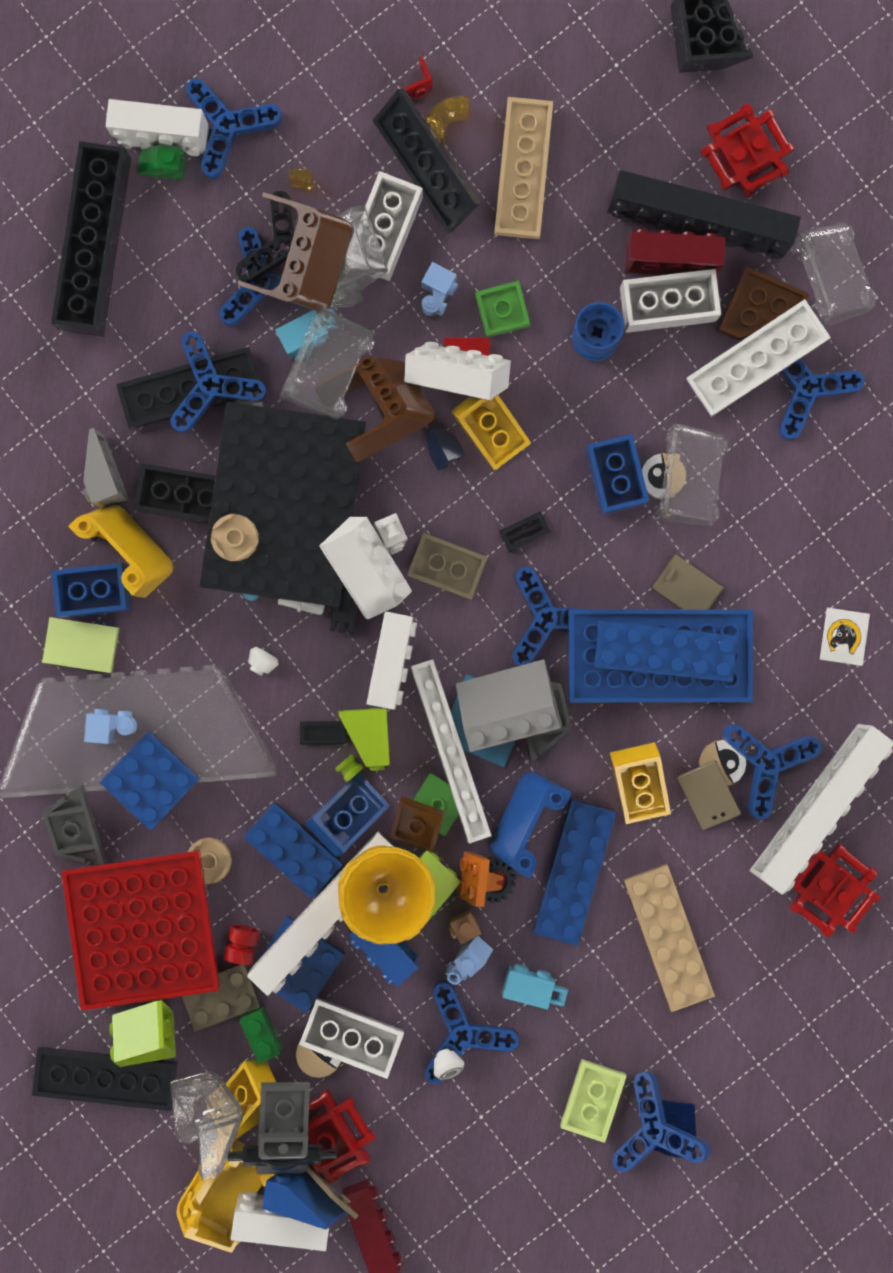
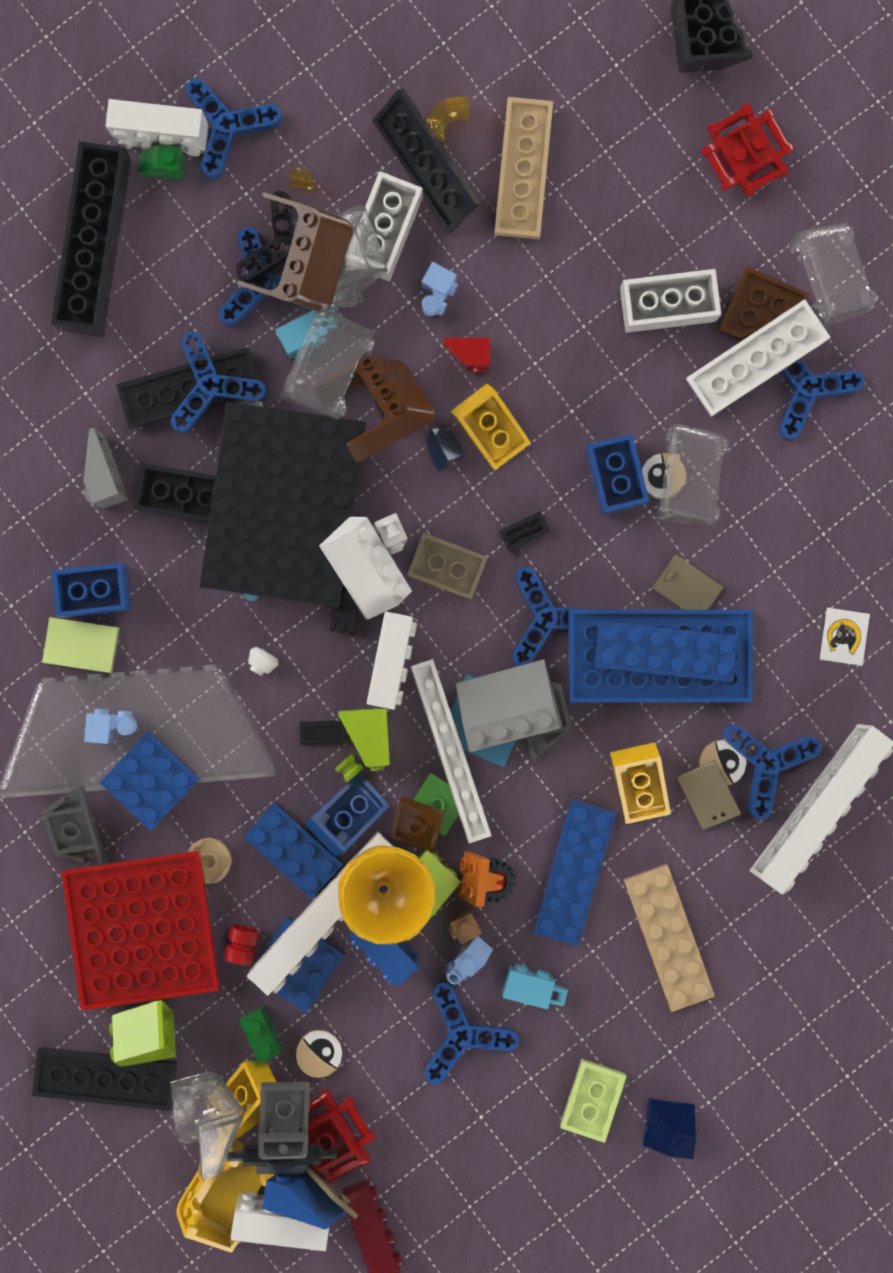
yellow windscreen [68,504,174,598] -> none
dark tan plate [182,964,261,1031] -> none
tan tile [211,514,259,561] -> none
white axle [278,599,325,615] -> none
white brick [299,997,404,1079] -> none
red bracket [404,56,433,98] -> none
white brick [404,342,511,400] -> none
white cone [434,1049,464,1080] -> none
bright green plate [474,280,531,338] -> none
blue windscreen [490,772,572,879] -> none
blue wheel [571,302,624,362] -> none
black brick [607,170,801,259] -> none
blue piece [613,1071,710,1173] -> none
dark red brick [624,229,726,276] -> none
red brick [790,843,881,938] -> none

